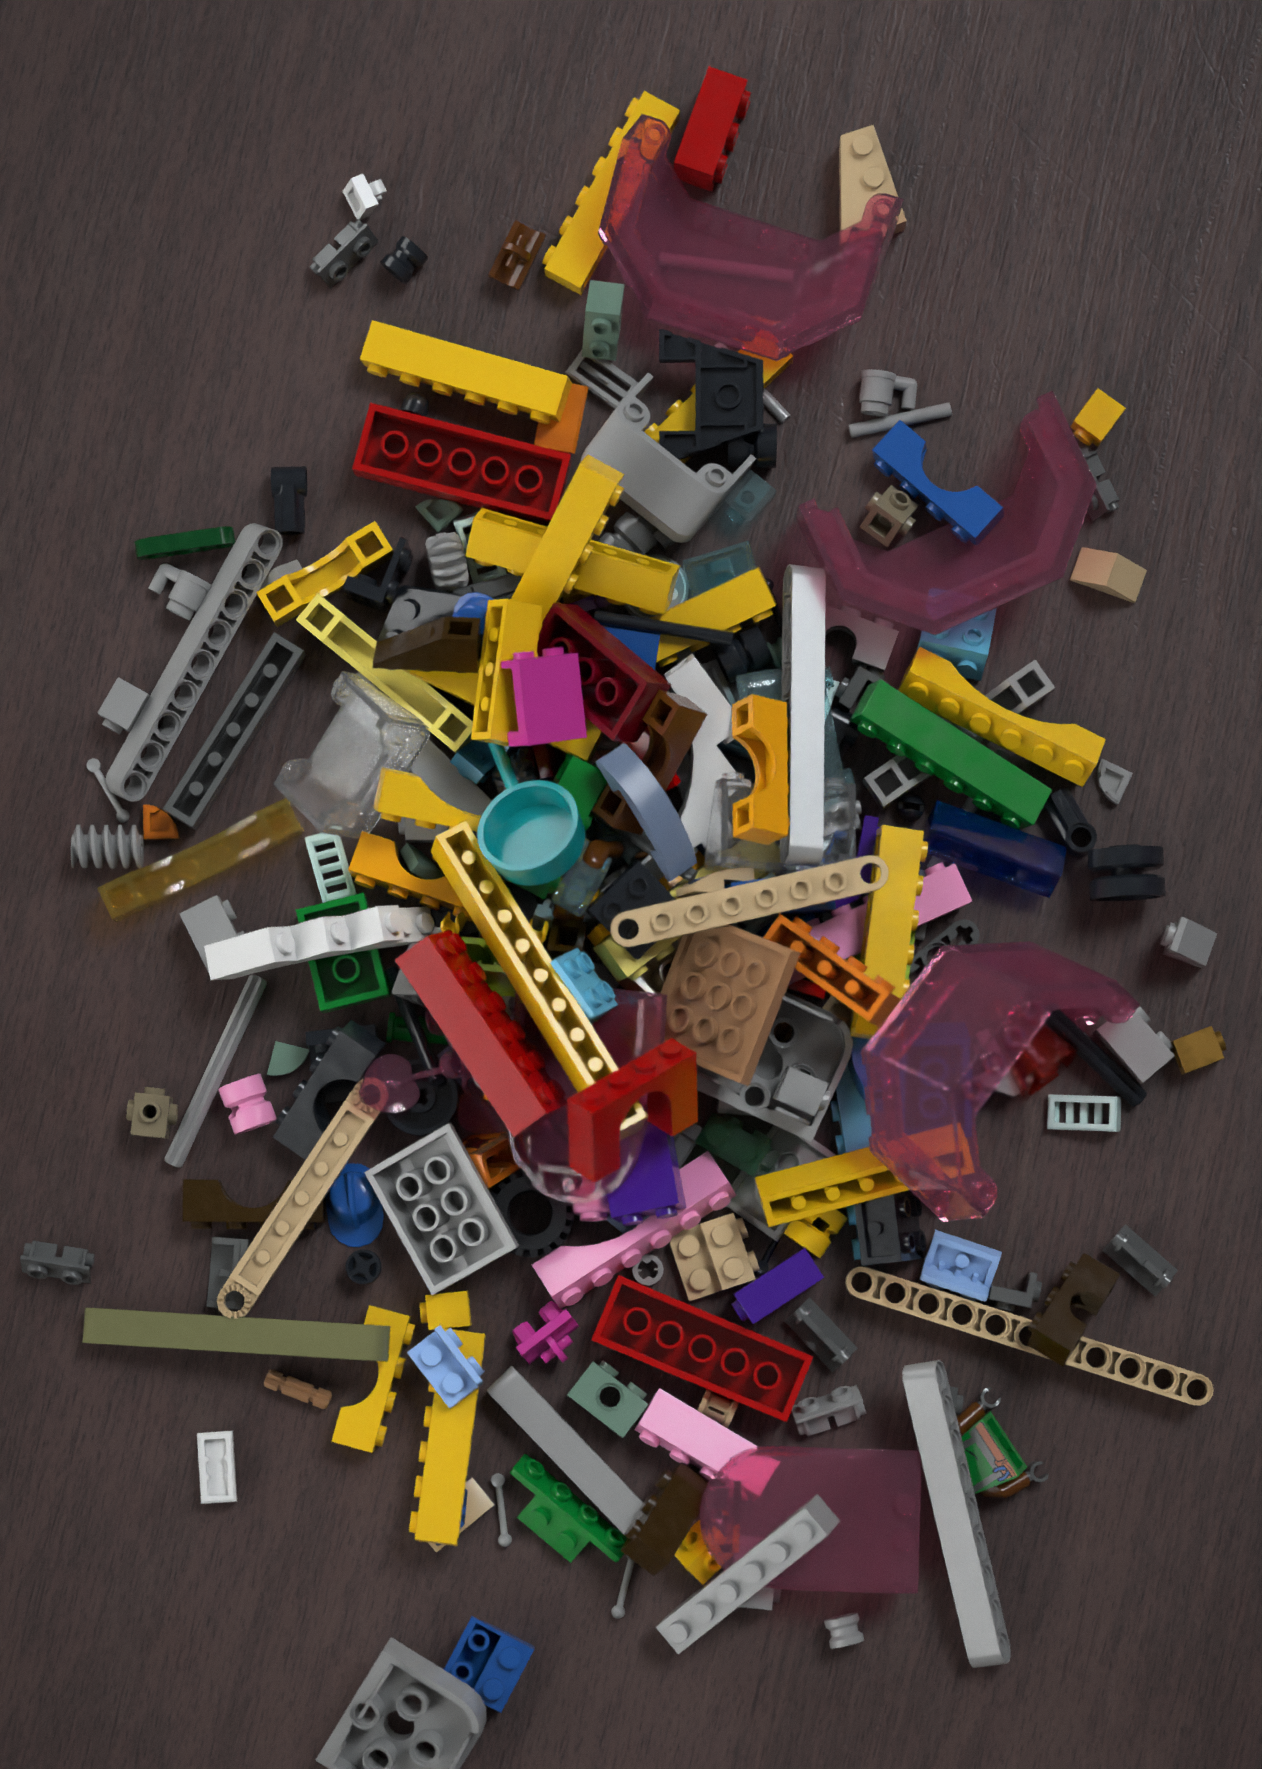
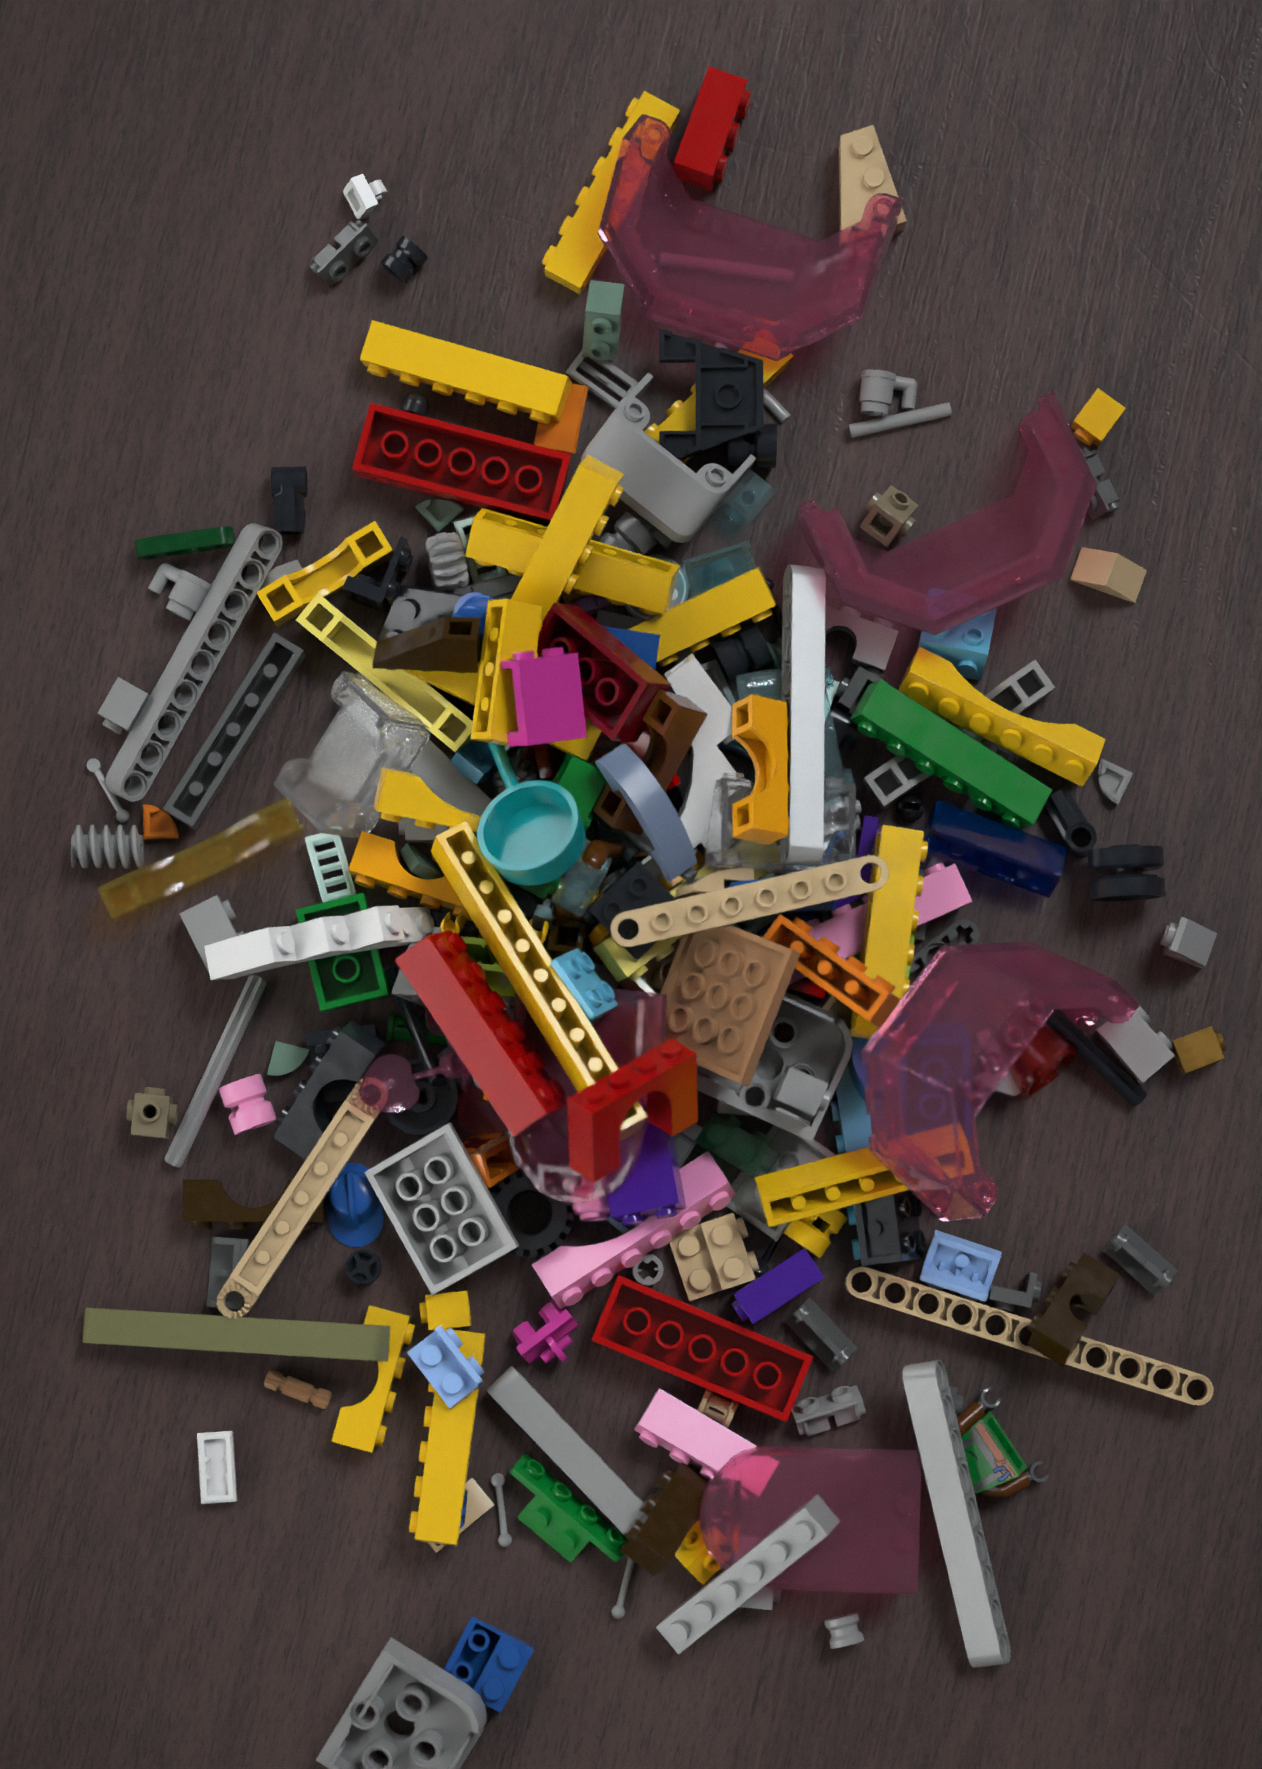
dark grey hinge [20,1240,95,1285] -> none
reddish brown hips [488,220,546,291] -> none
sand green brick [567,1360,649,1438] -> none
black bar [594,610,734,645] -> none
blue arch [872,420,1004,547] -> none
light aqua slope [1047,1094,1121,1132] -> none

